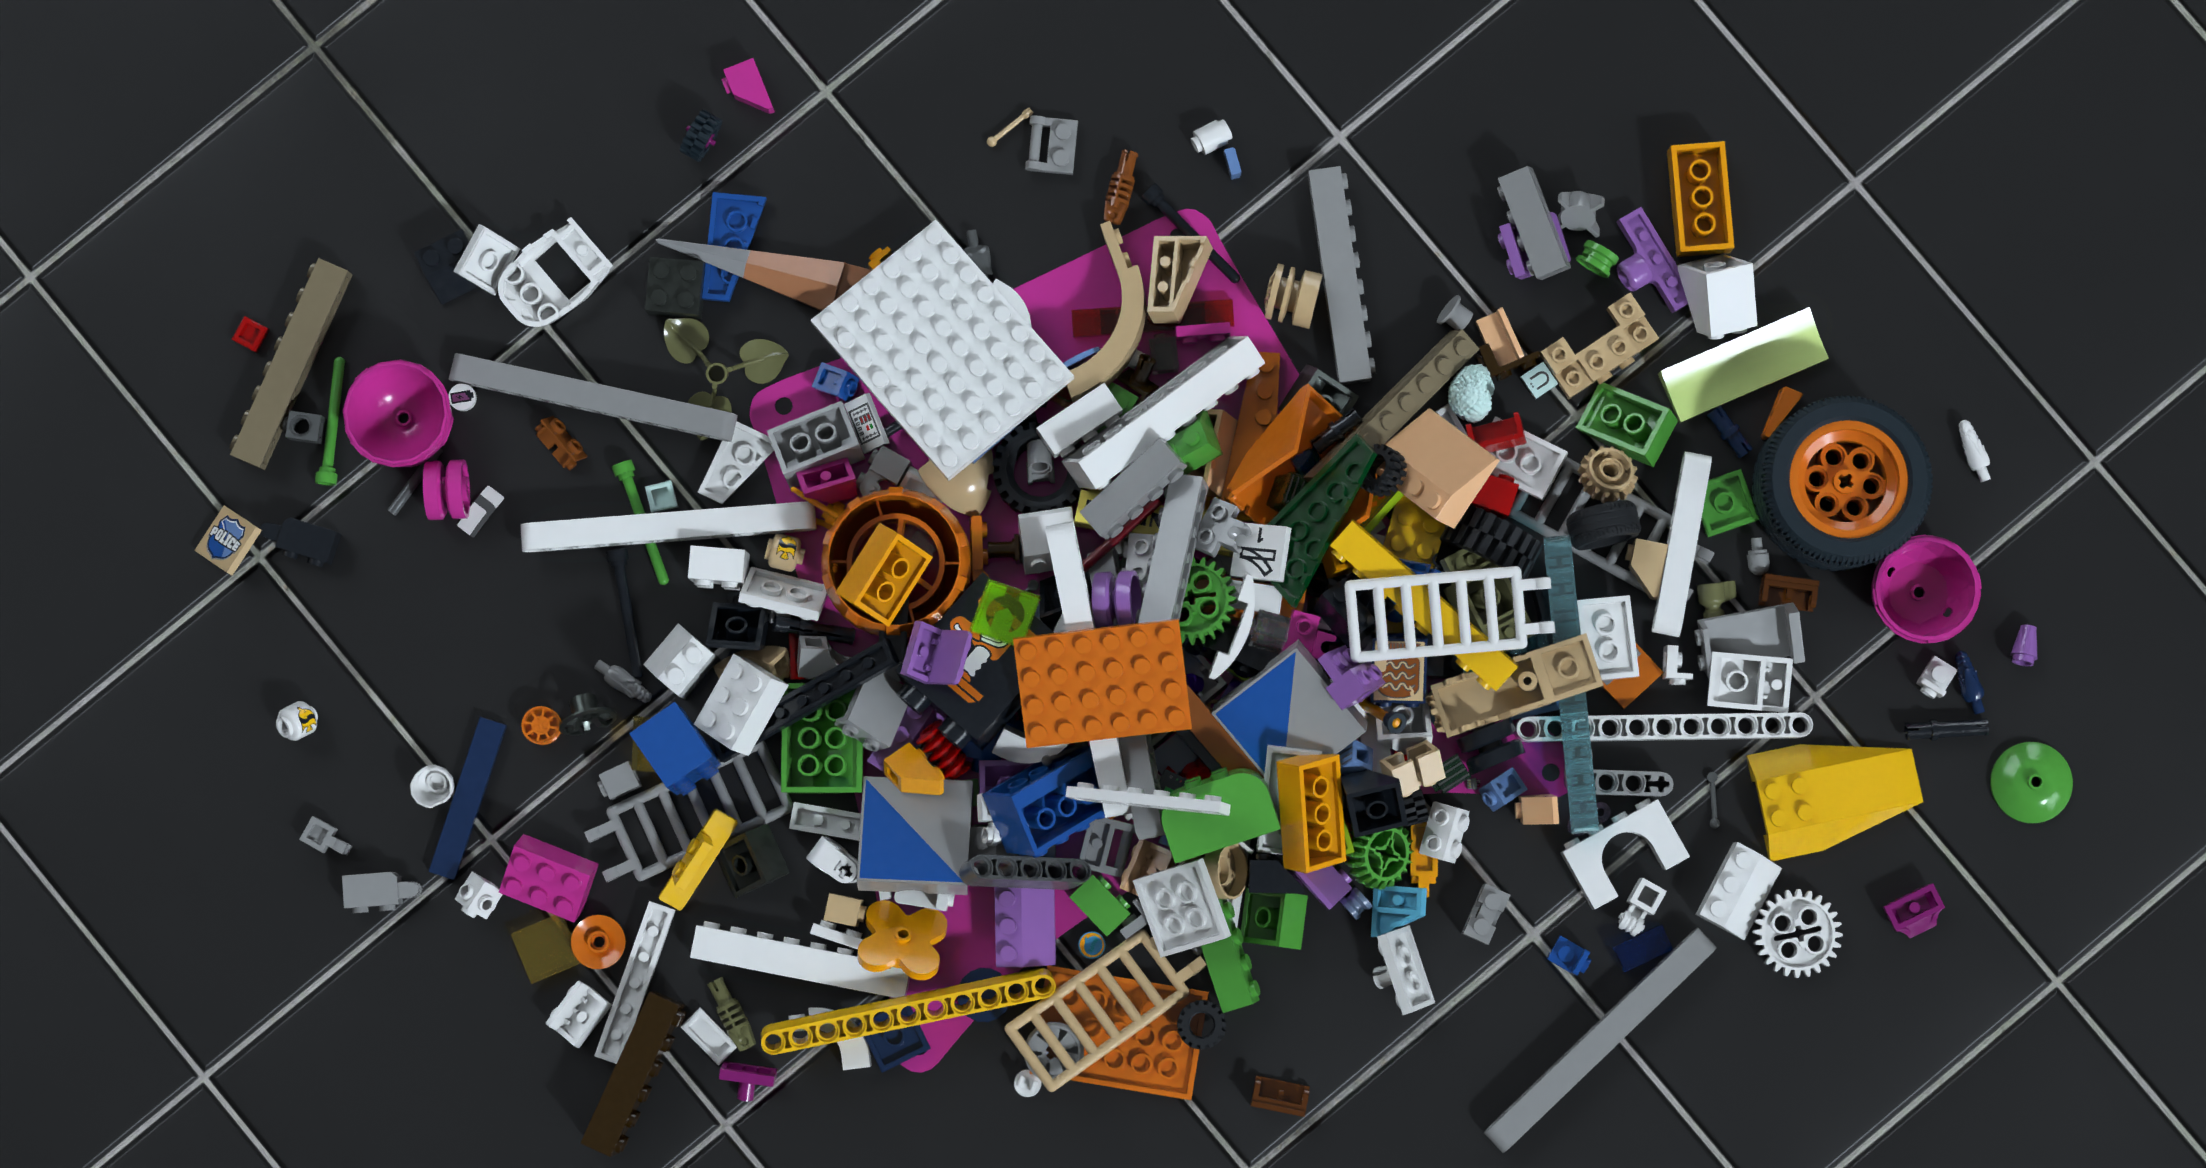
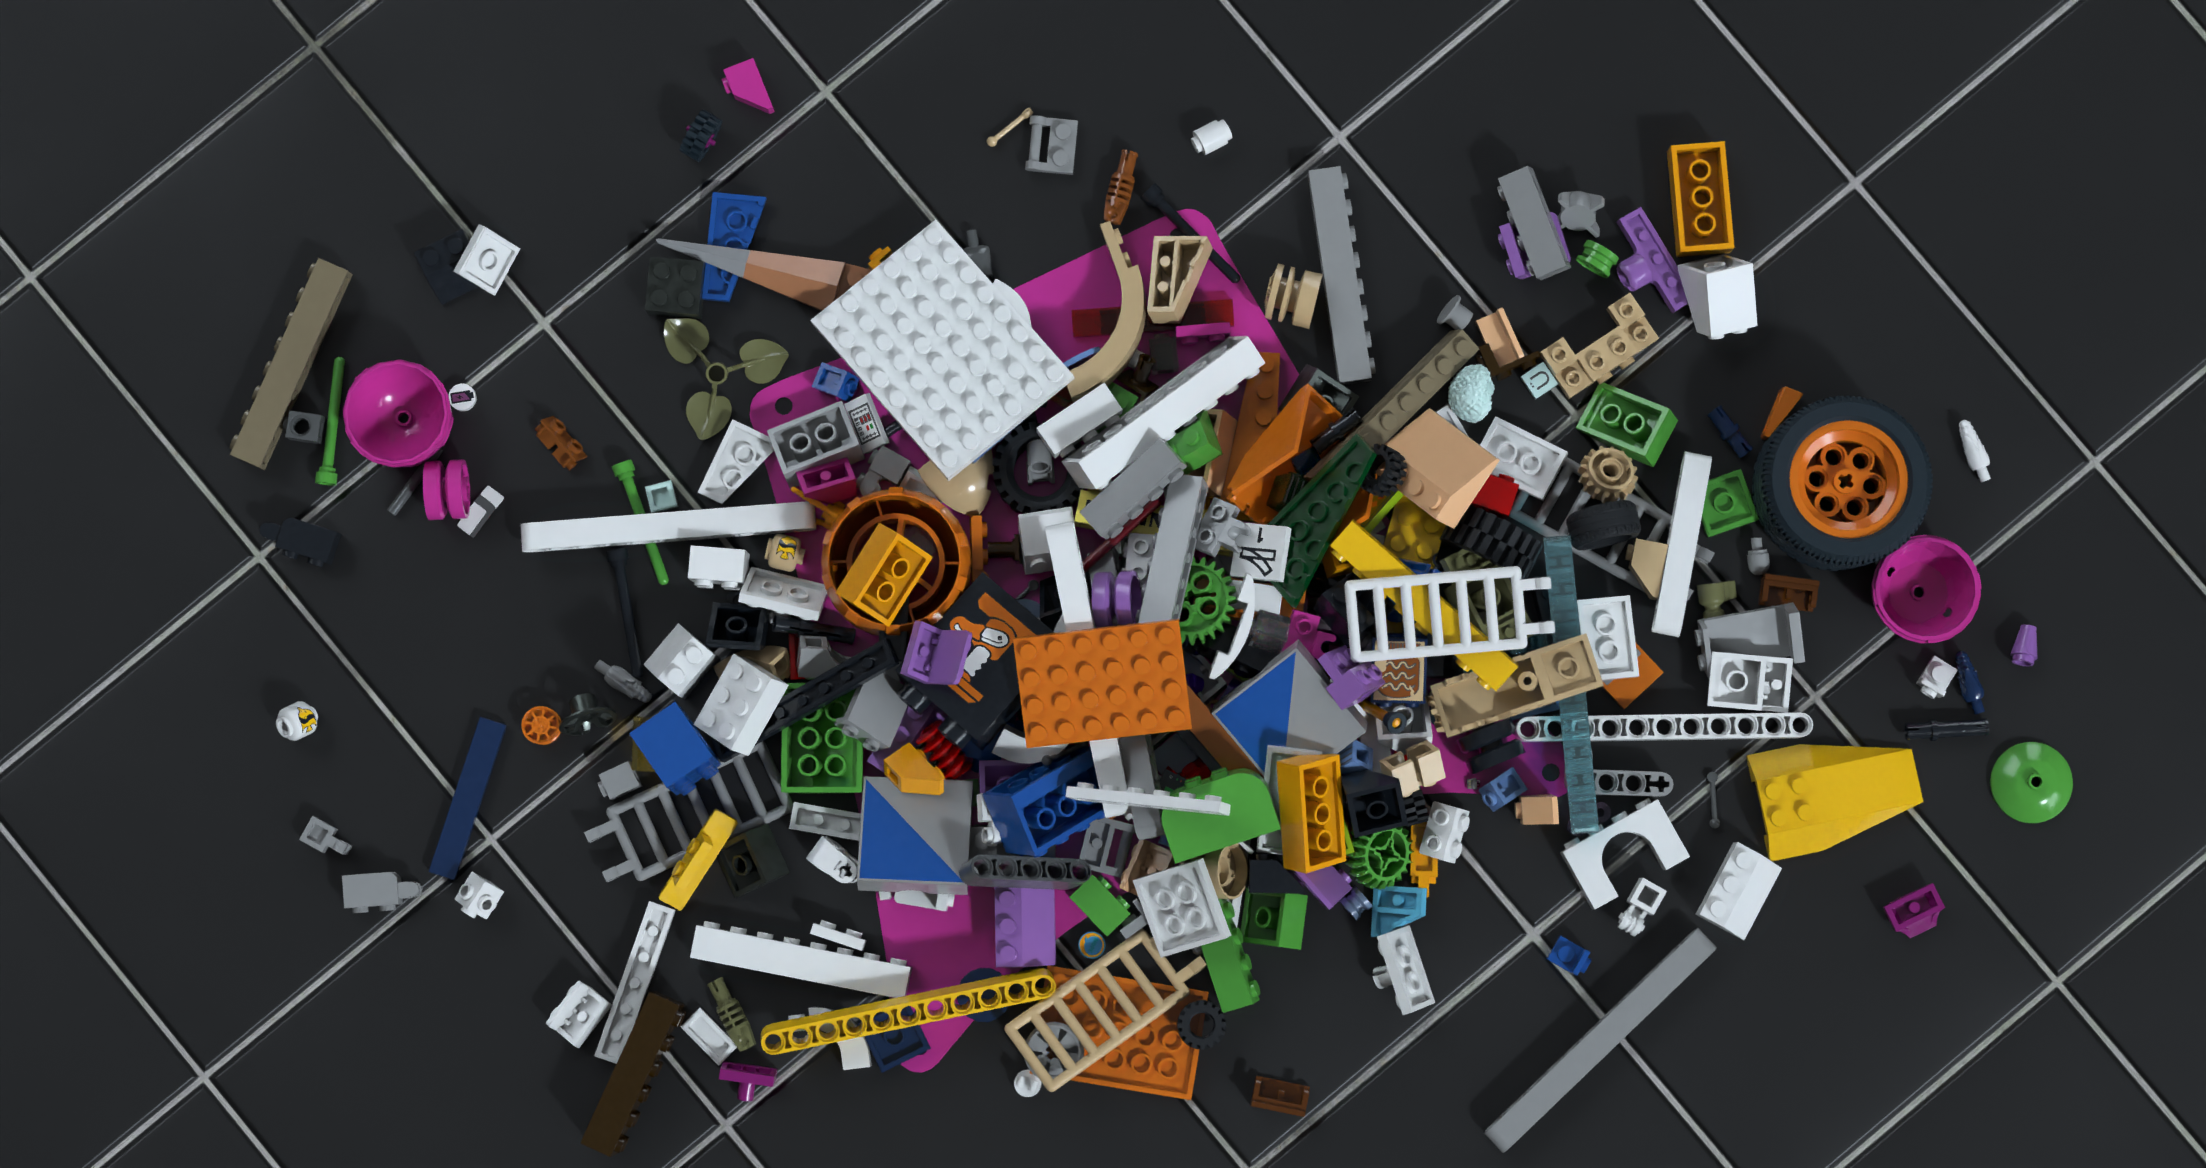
tile [194,505,262,576] -> none
red tile [232,316,270,353] -> none
white hair [410,765,455,808] -> none
light grey beam [449,353,738,442] -> none
white slope [498,217,614,327] -> none
dark pink brick [498,834,599,922] -> none
clear yellow tile [511,915,581,984] -> none
orange dish [571,915,626,969] -> none
tan brick [824,893,867,927] -> none
light orange plant [857,900,947,980] -> none
clear neon green tile [969,578,1041,646] -> none
medium blue tile [1224,147,1242,180] -> none
clear green brick [1431,754,1472,795] -> none
light grey brick [1461,884,1510,945] -> none
red panel [1465,412,1527,453] -> none
clear blue slope [1612,925,1673,972] -> none
yellowish green arch [1658,307,1829,423] -> none
white bracket [1662,645,1693,685] -> none
white gear [1752,889,1843,978] -> none

